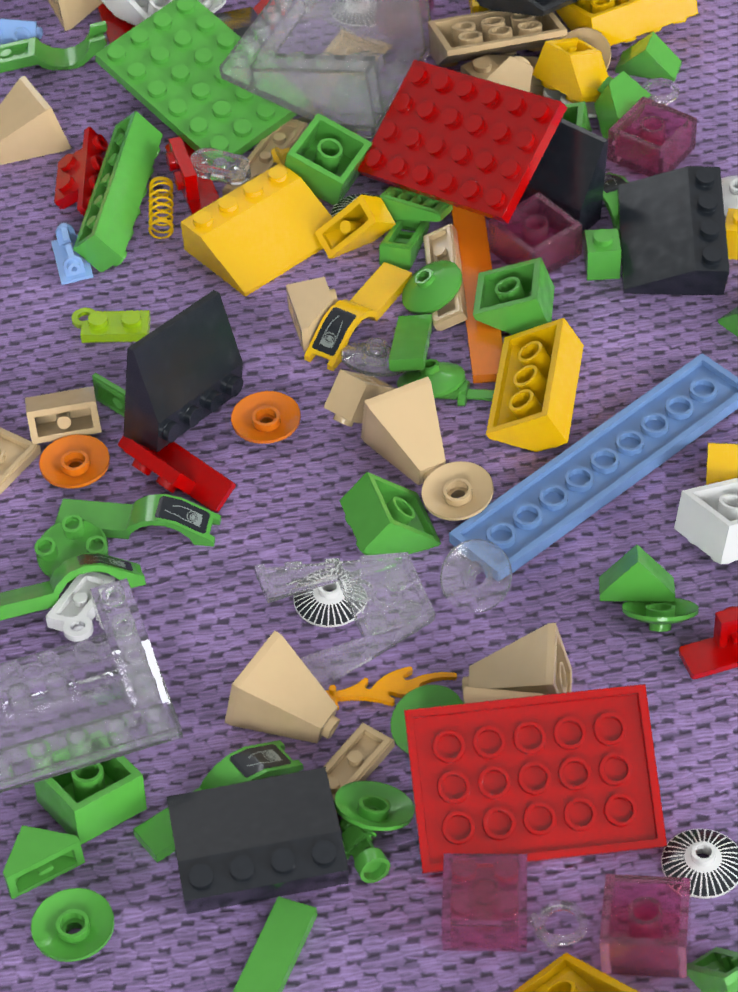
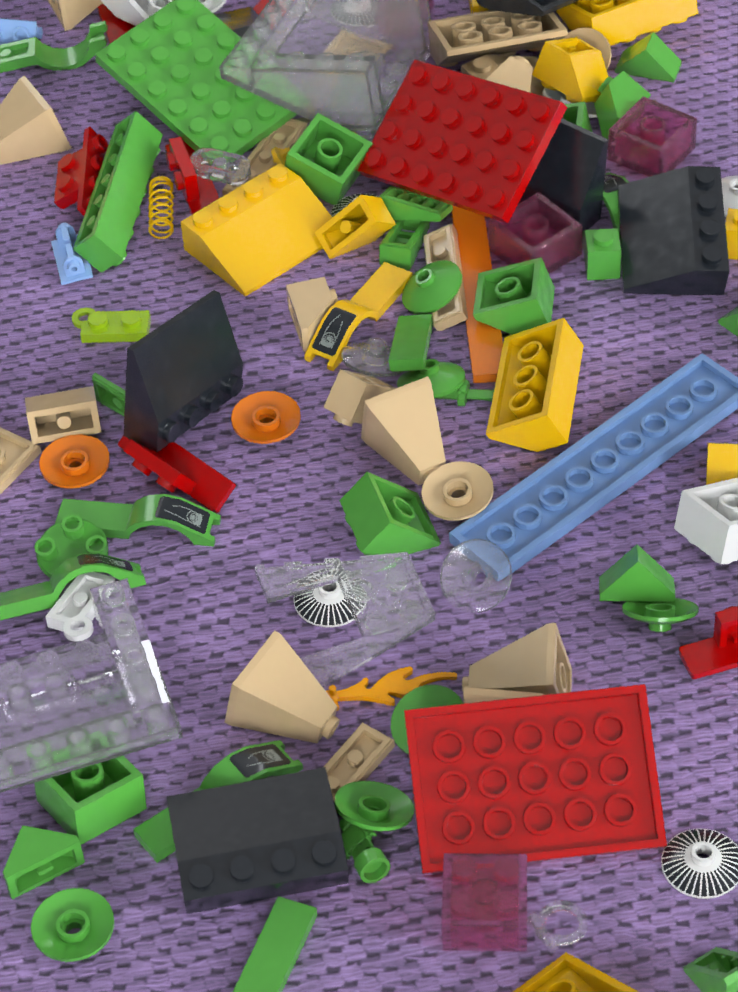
clear pink brick [599,874,691,978] -> none
clear piece [643,78,680,110] -> none

